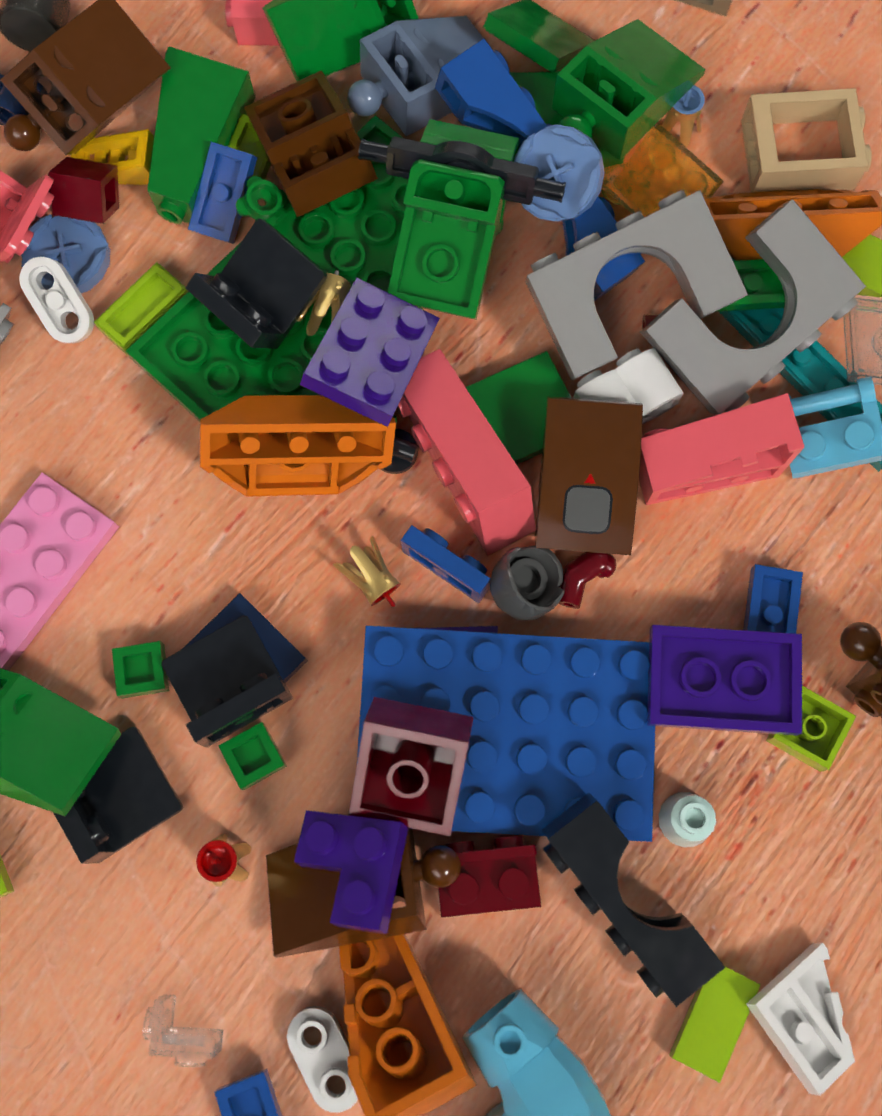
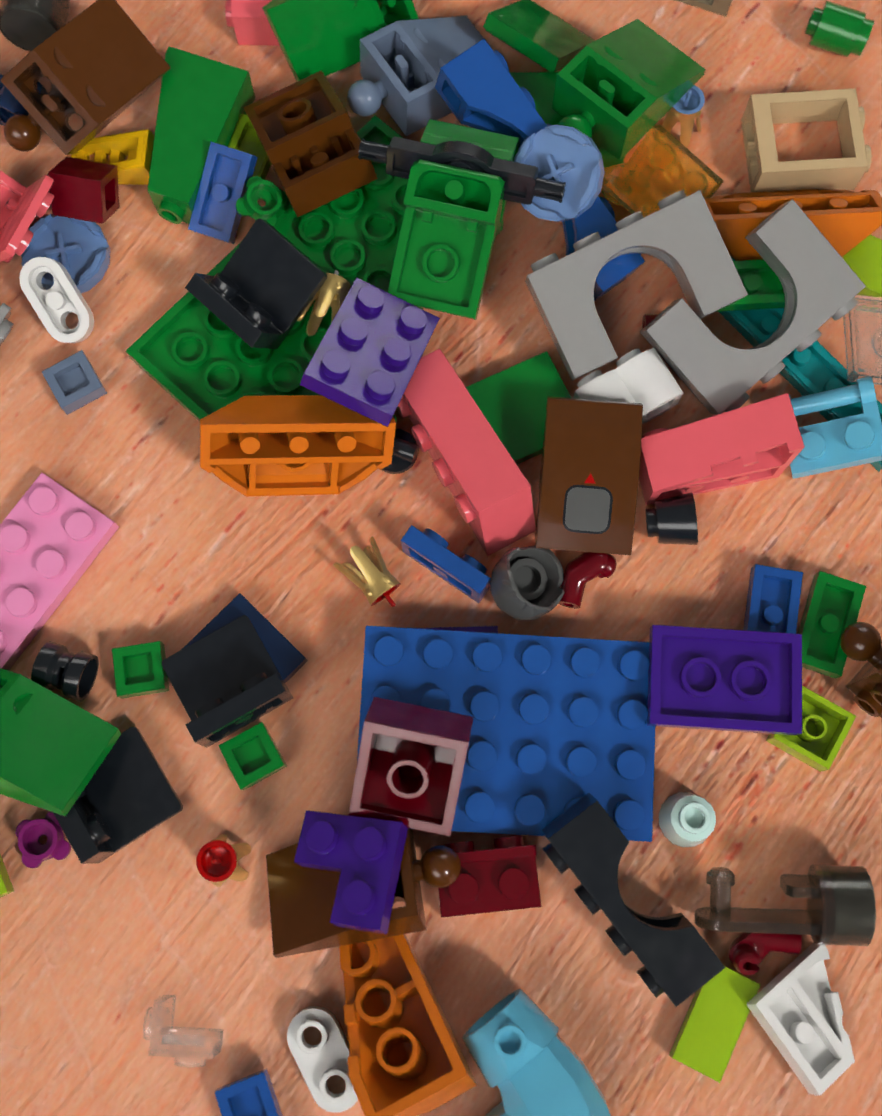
lime tile [94,262,188,355] -> none
none -> magenta plate [16,812,71,868]
none -> black wheel [31,641,99,702]
none -> sand blue plate [42,350,107,415]
none -> black hat [645,492,698,545]
none -> clear smoke piece [694,865,876,946]
none -> dark red arm [729,923,802,976]
none -> green plate [798,571,866,679]
none -> green brick [805,1,874,57]

